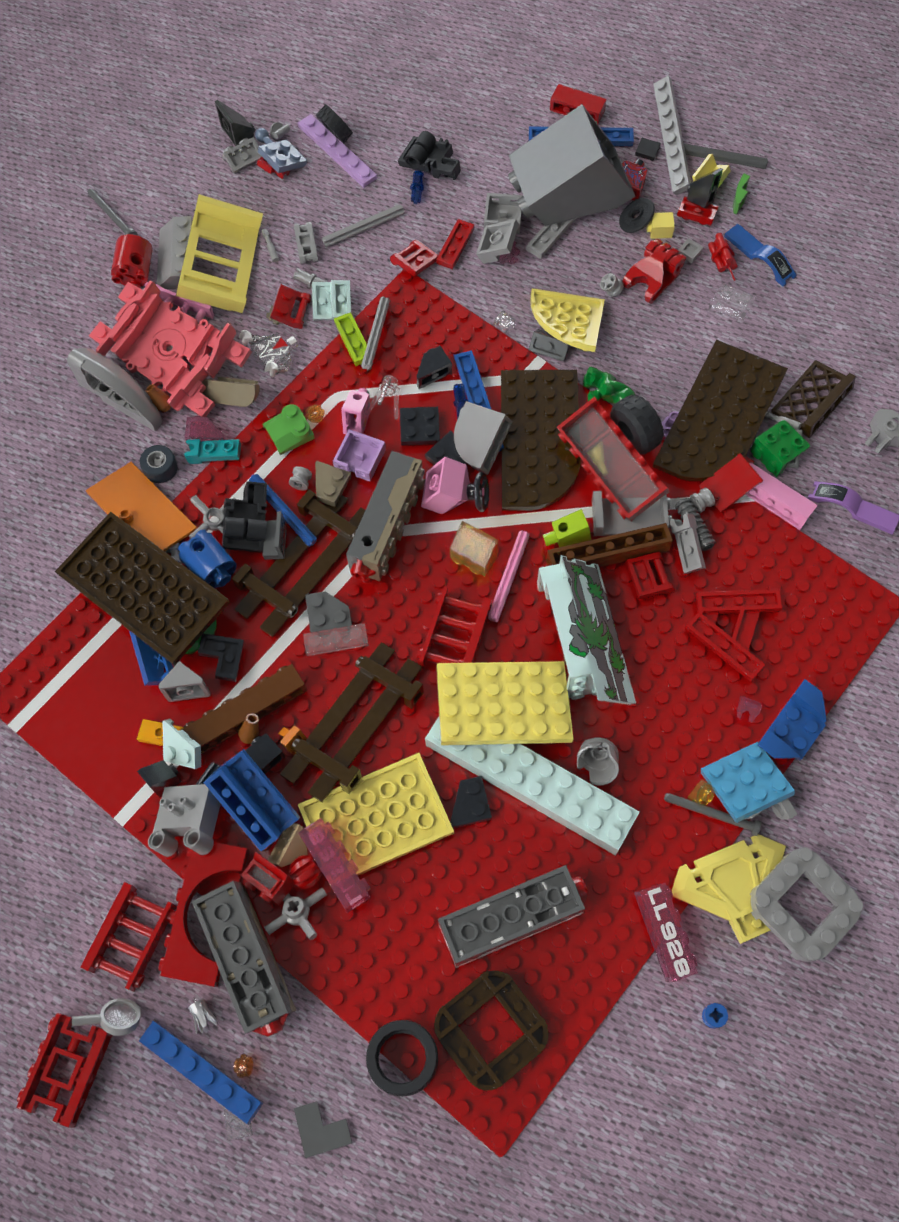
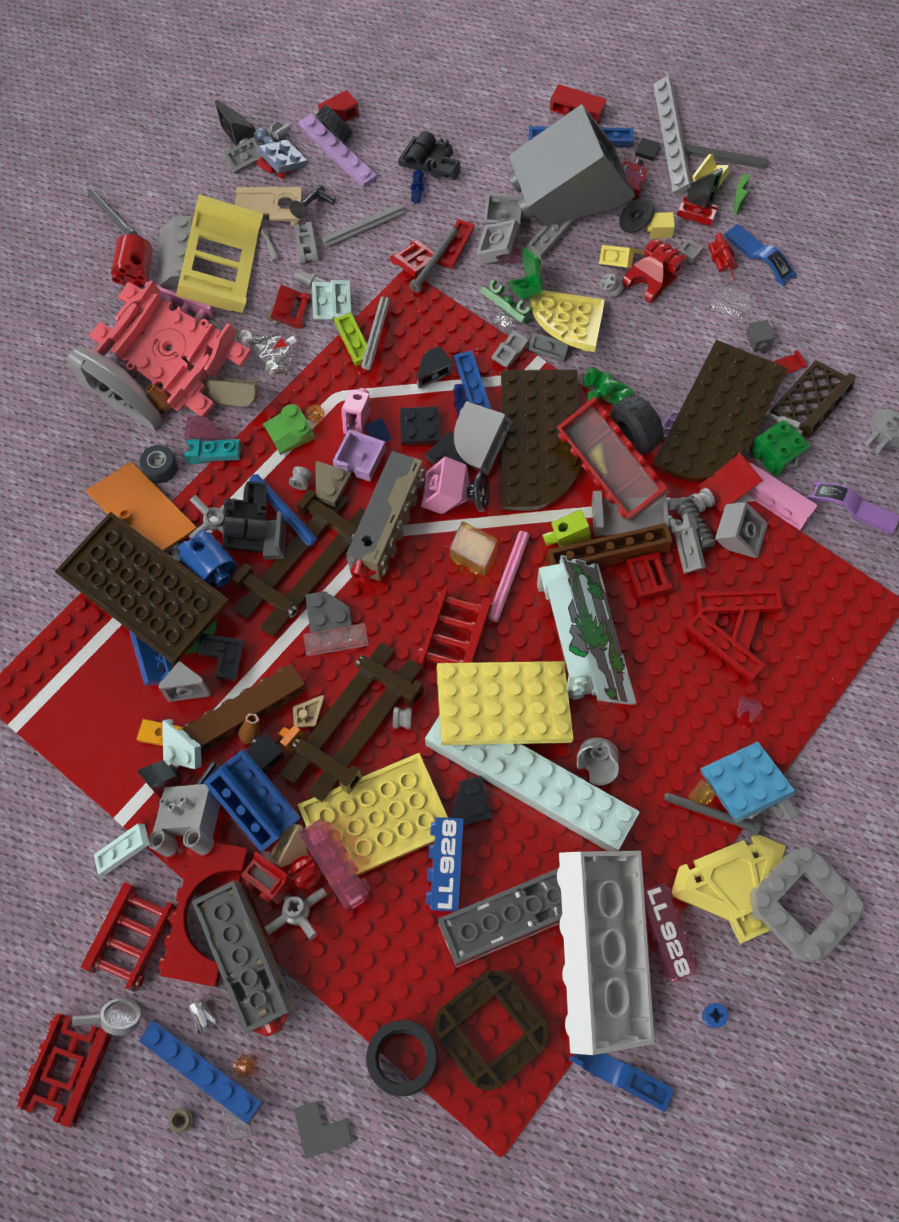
clear plant [370,376,400,419] -> none
blue piece [757,679,827,761] -> none
none -> light aqua plate [94,824,150,875]
none -> dark tan plate [169,1108,193,1133]
none -> tan piece [235,187,302,227]
none -> black piece [289,185,336,218]
none -> tan piece [293,695,324,728]
none -> red slope [318,90,359,122]
none -> clear blue slope [365,418,391,442]
none -> light grey wheel [393,707,412,729]
none -> dark grey bar [409,228,457,293]
none -> blue brick [426,817,463,911]
none -> plate [480,280,533,324]
none -> light grey slope [491,330,529,368]
none -> green bracket [508,248,543,299]
none -> white plate [557,851,655,1055]
none -> blue piece [569,1053,675,1112]
none -> light yellow panel [599,245,644,268]
none -> light grey slope [715,502,768,558]
none -> dark grey brick [746,319,775,352]
none -> red piece [769,350,807,374]

